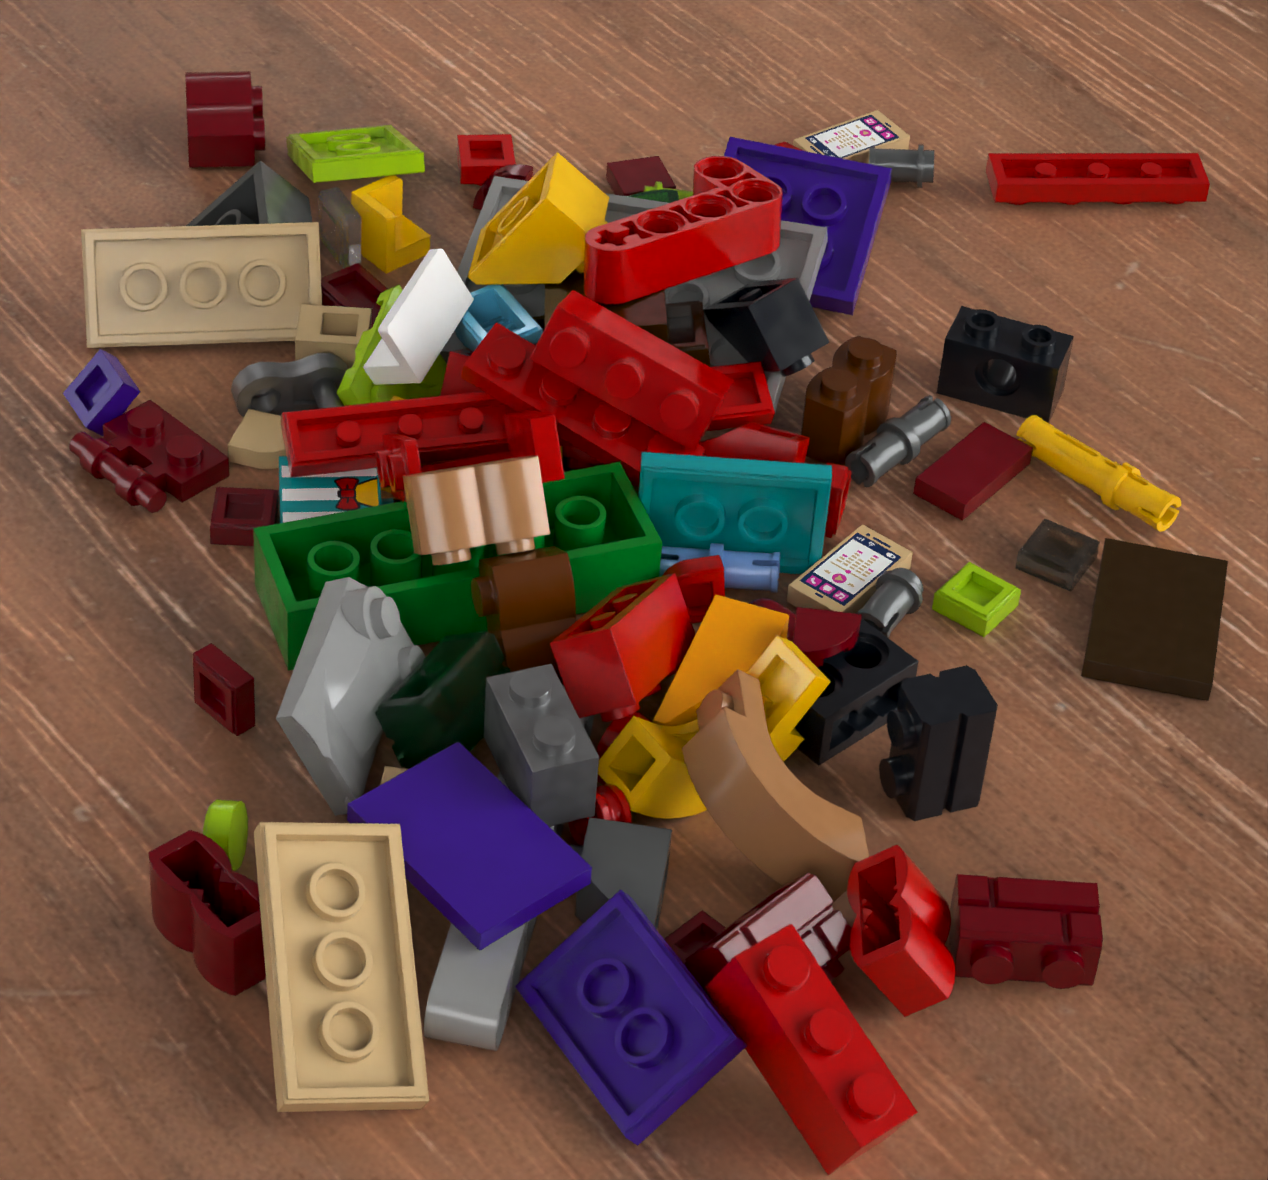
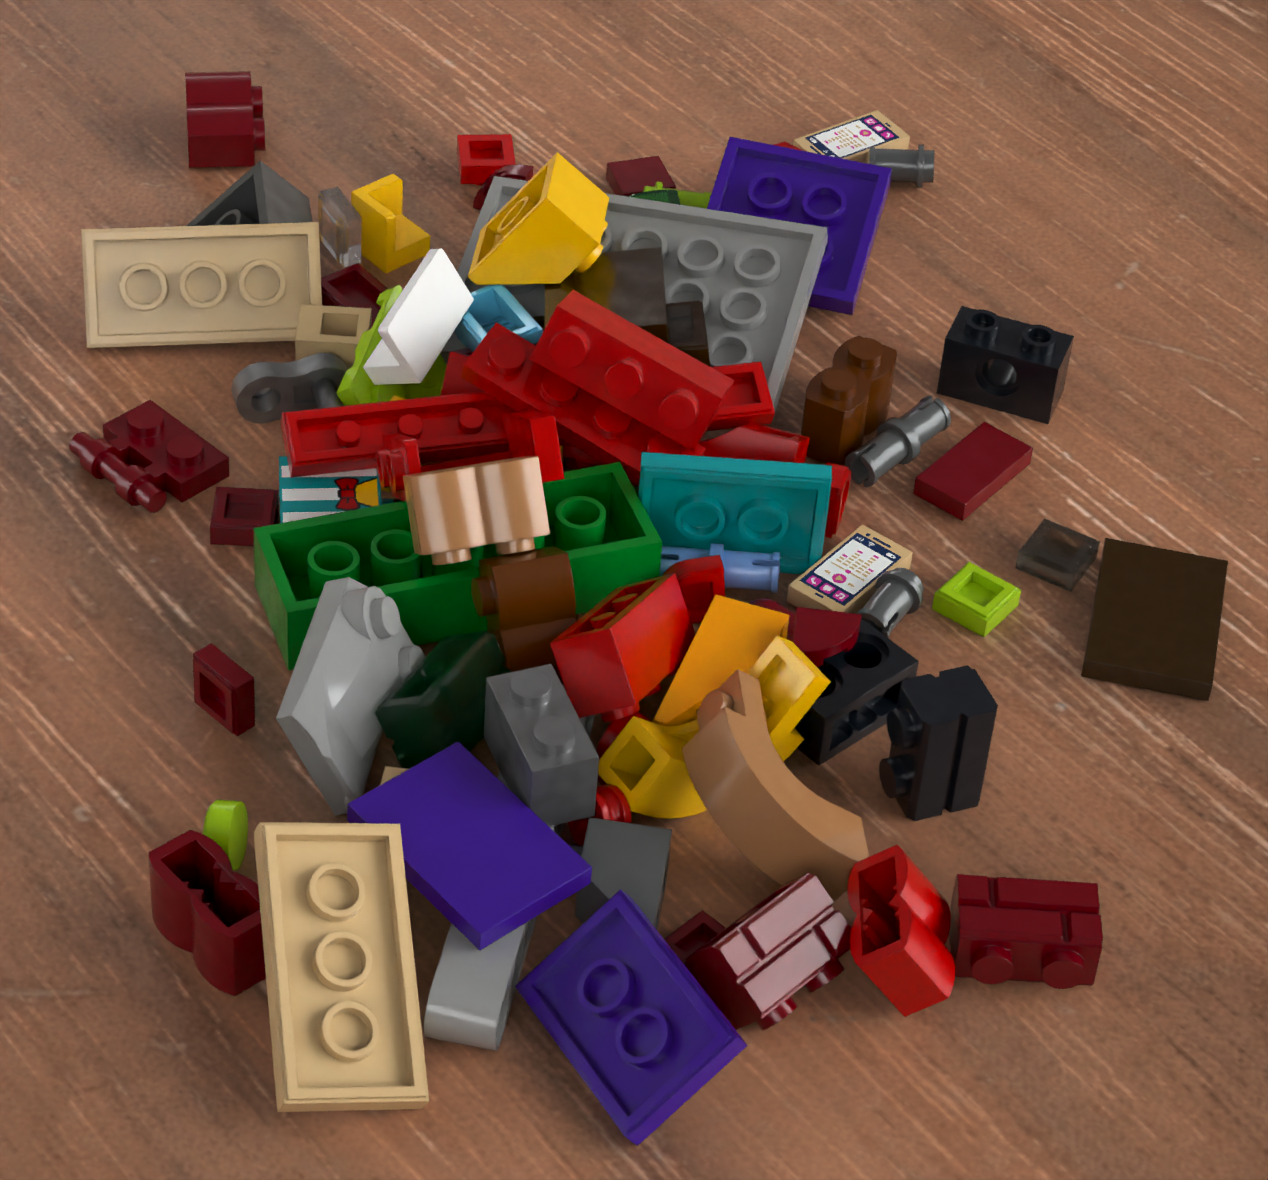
dark purple plate [63,349,141,436] -> none
tan tile [228,409,286,469] -> none
lime tile [286,125,425,183] -> none
red beam [584,156,783,304] -> none
black slope [703,278,830,377] -> none
red brick [705,923,918,1175] -> none
red plate [986,153,1210,205] -> none
yellow pin [1016,415,1181,532] -> none

